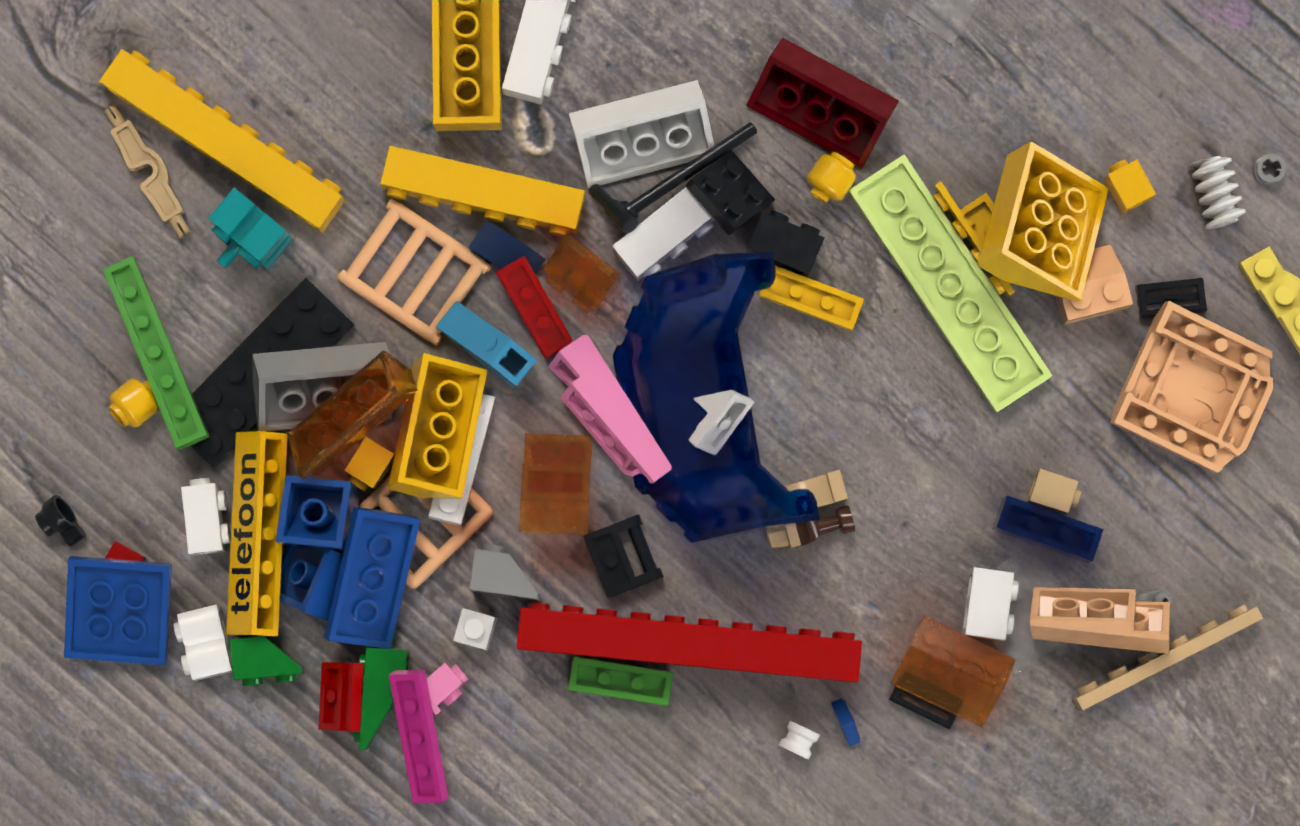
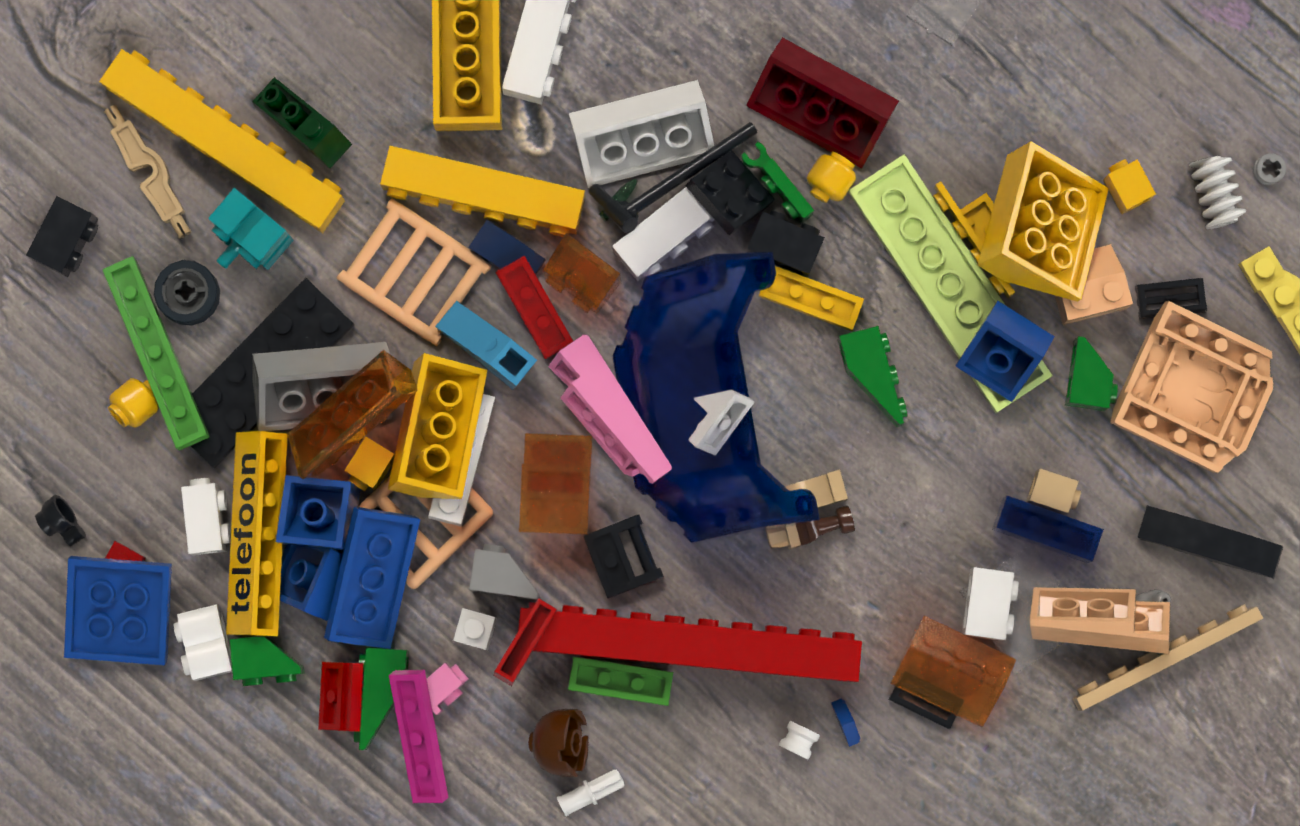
none -> black brick [26,196,98,277]
none -> wheel [154,260,220,326]
none -> dark green slope [252,77,352,169]
none -> red piece [493,598,557,687]
none -> reddish brown cylinder [528,709,589,777]
none -> white axle [557,770,624,817]
none -> clear green helmet [598,179,638,221]
none -> green plate [741,142,814,223]
none -> green slope [837,326,908,427]
none -> blue slope [955,301,1055,402]
none -> green slope [1065,336,1118,411]
none -> black slope [1138,505,1283,579]

